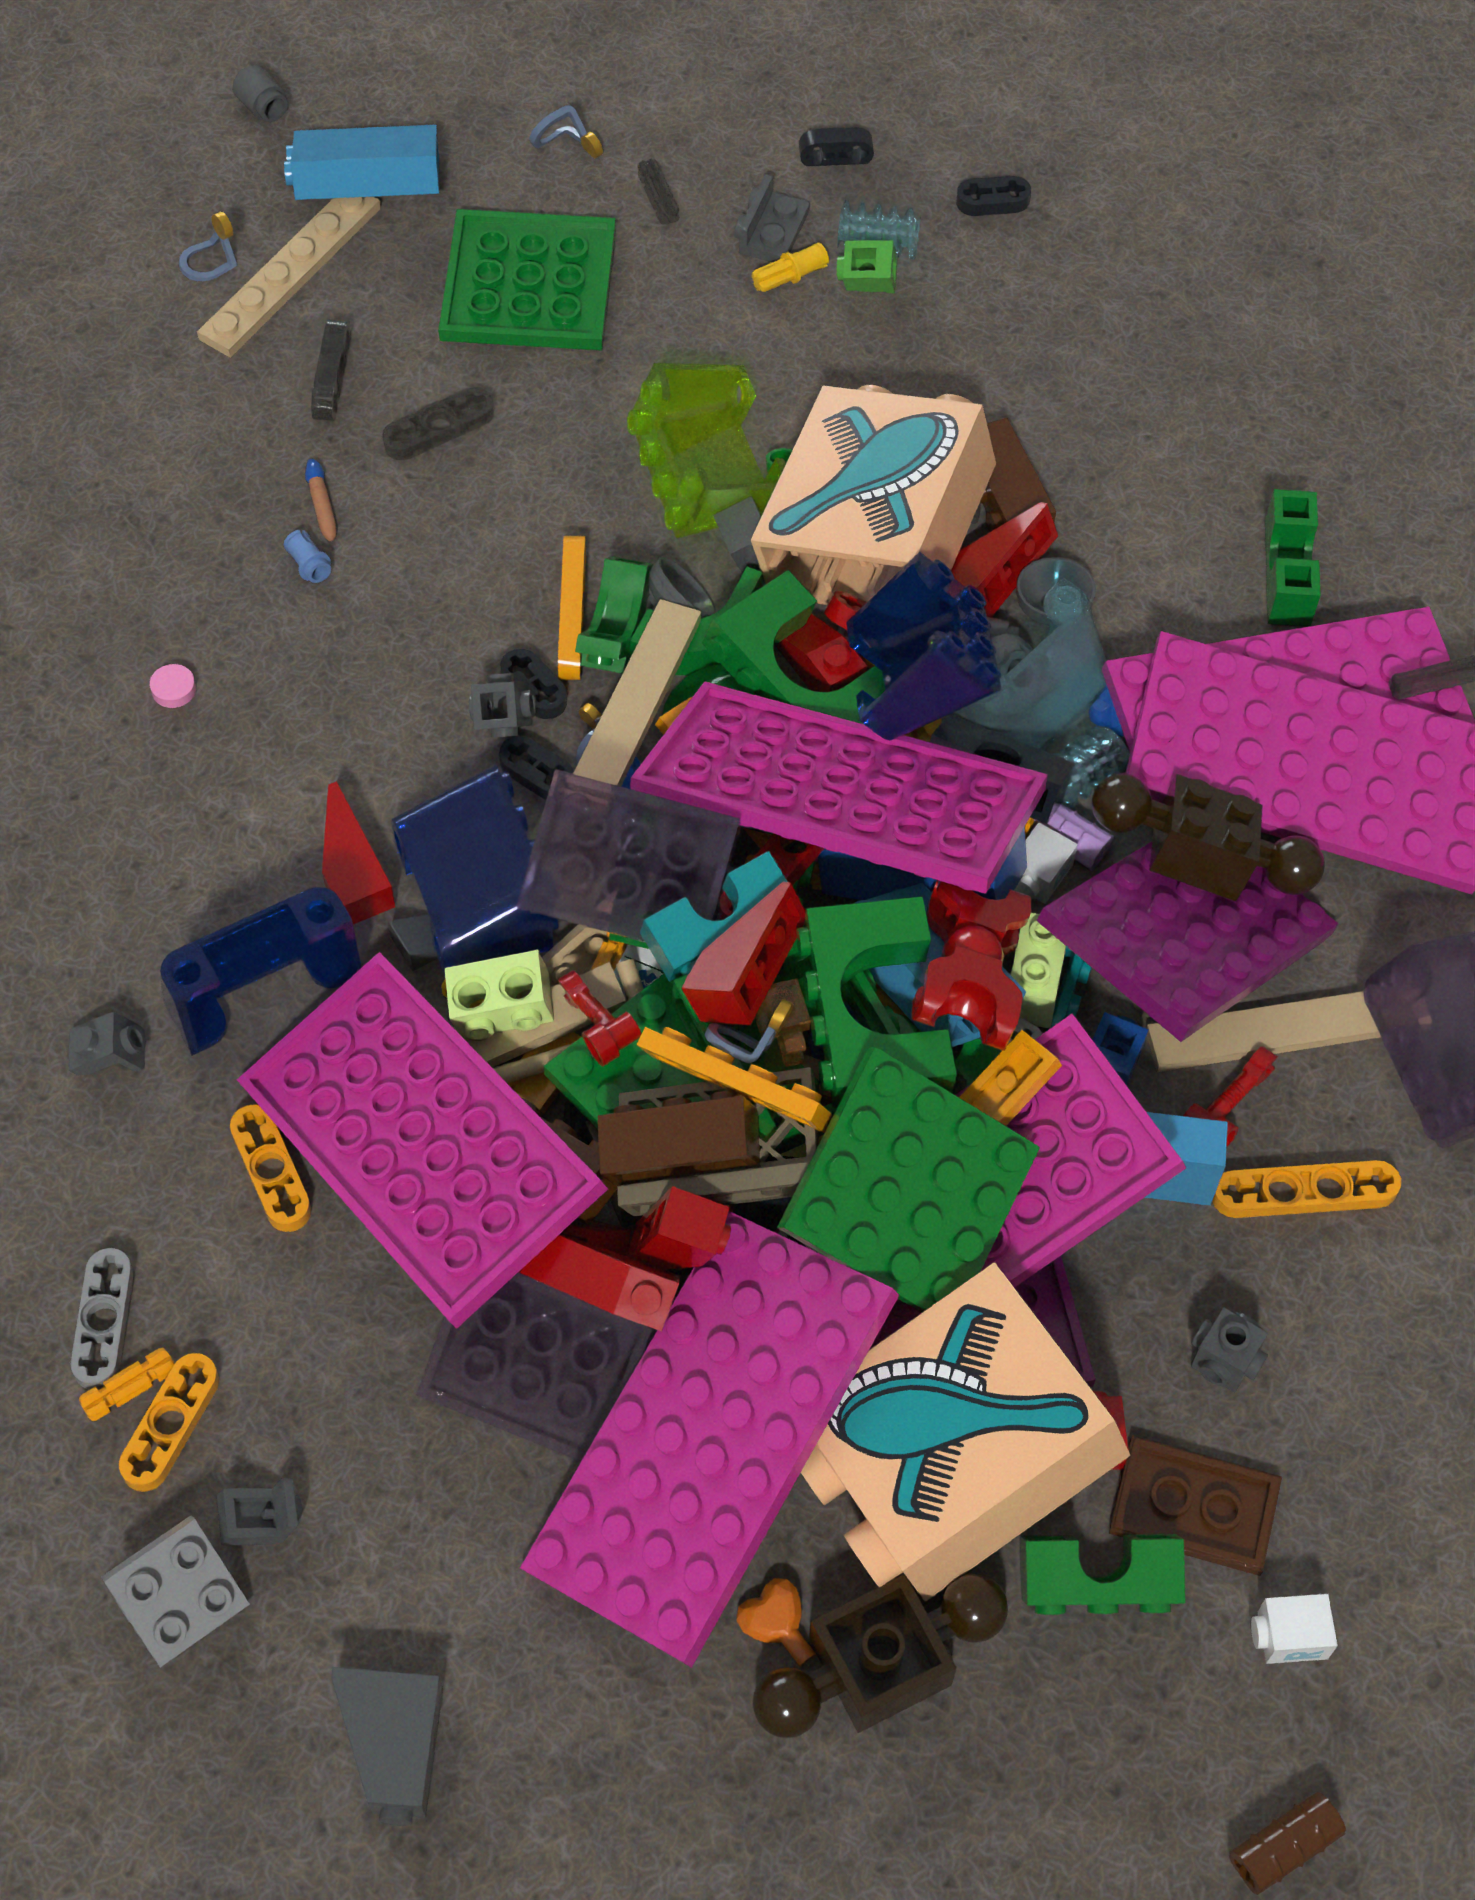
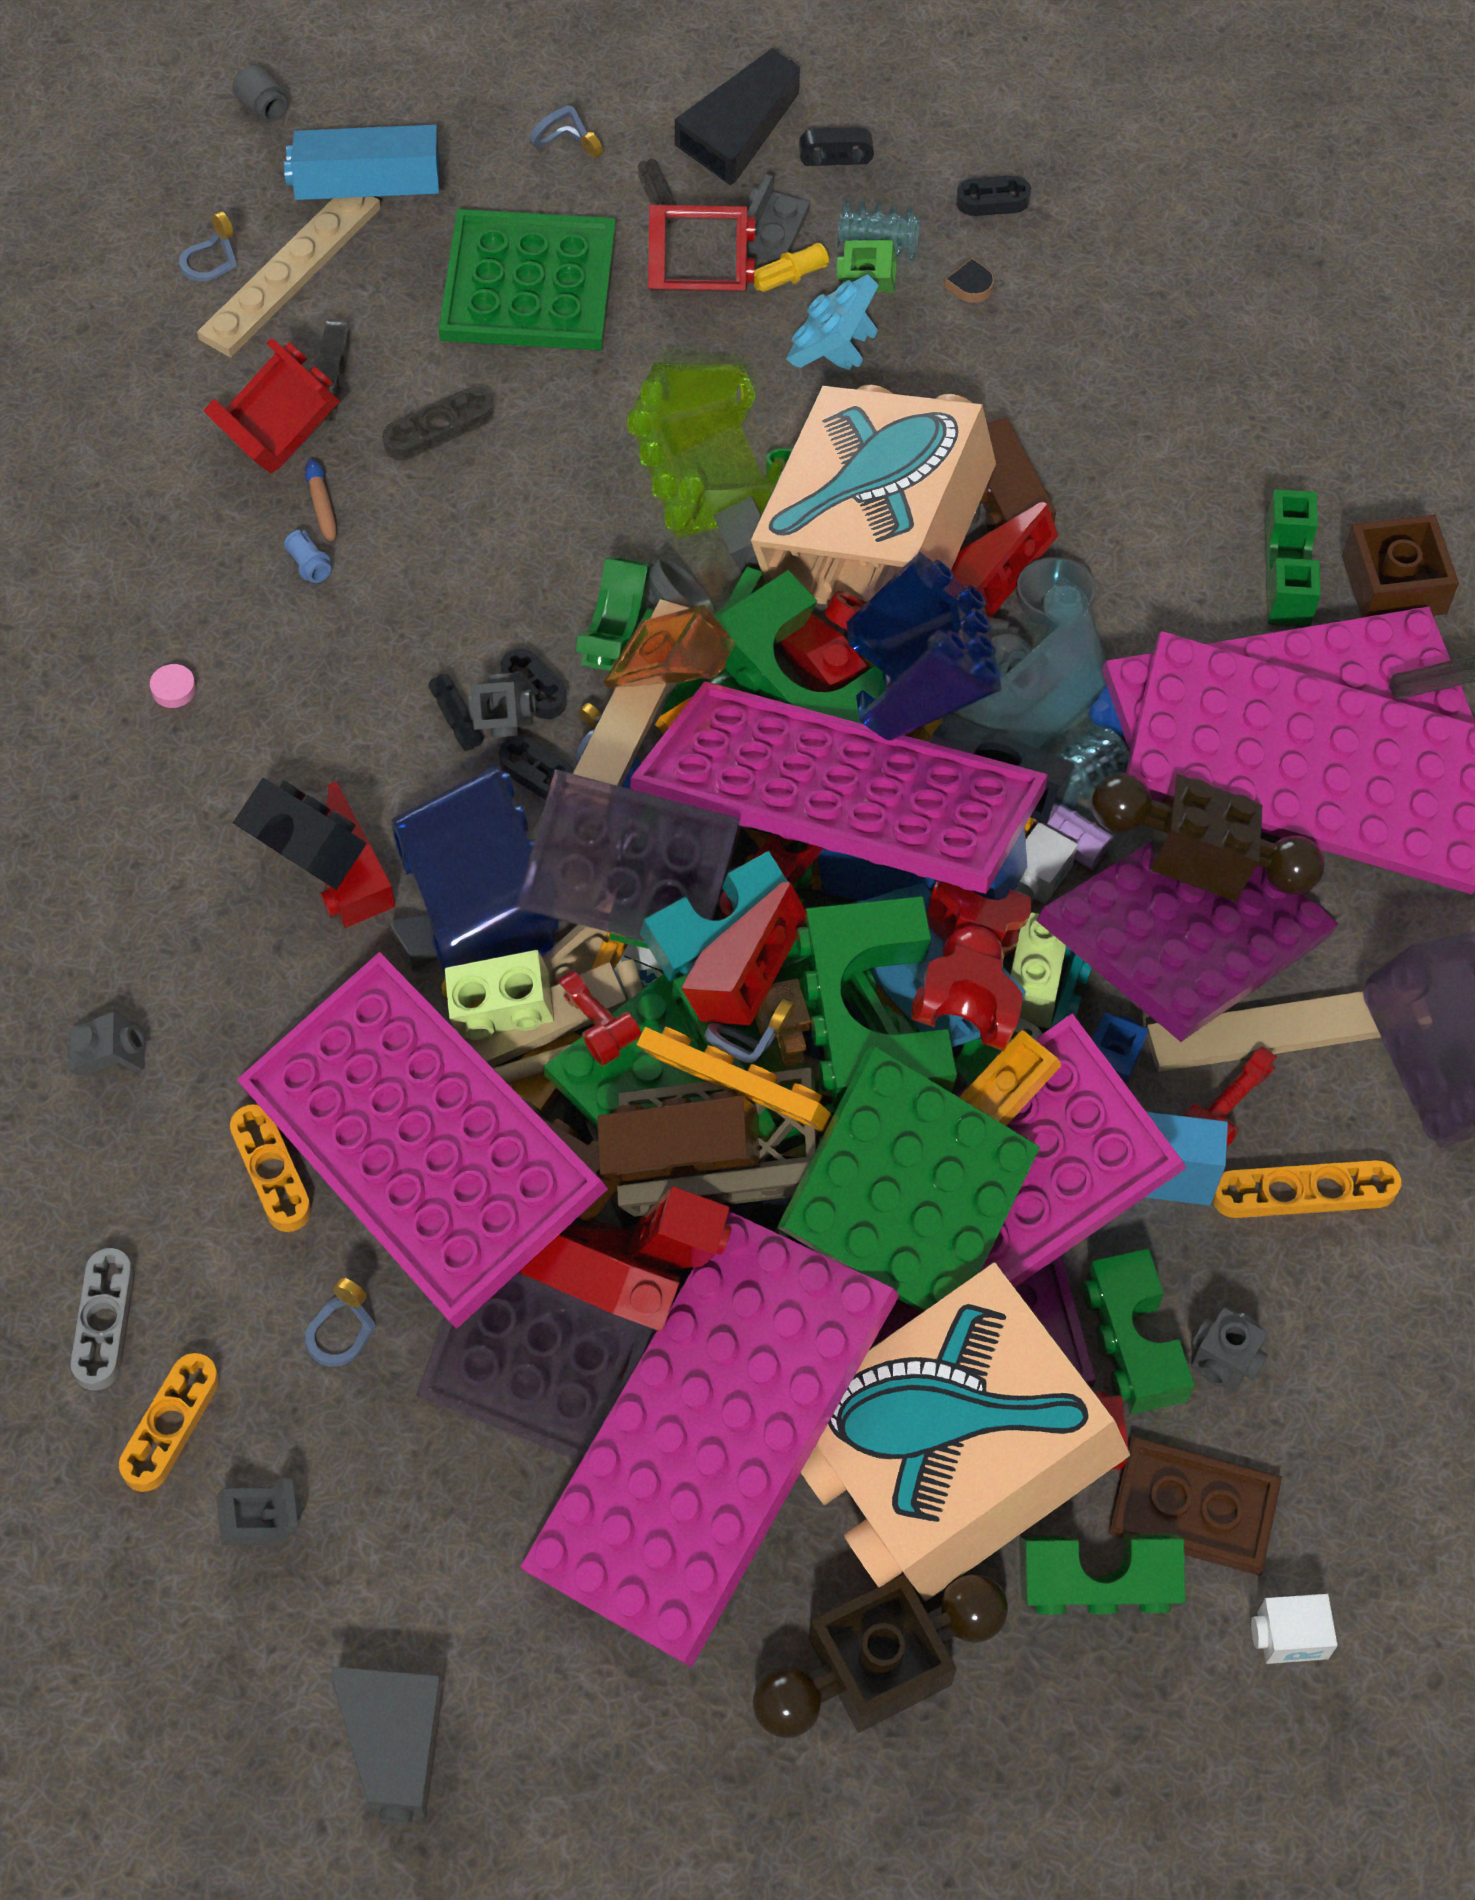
light orange axle [79,1348,175,1421] -> none
light grey plate [101,1515,250,1667] -> none
clear blue windscreen [160,887,362,1056] -> none
light orange beam [558,536,586,680] -> none
orange rock [736,1578,816,1667] -> none
reddish brown axle [1229,1792,1346,1895] -> none
none -> red panel [203,337,340,474]
none -> black arch [233,778,367,890]
none -> sand blue piece [305,1278,376,1367]
none -> black axle [428,673,484,751]
none -> clear orange slope [603,604,735,688]
none -> red window [648,205,755,292]
none -> black slope [675,48,800,186]
none -> medium azure plate [786,274,879,370]
none -> black tile [944,258,994,302]
none -> green arch [1082,1249,1195,1415]
none -> reddish brown brick [1342,514,1459,618]

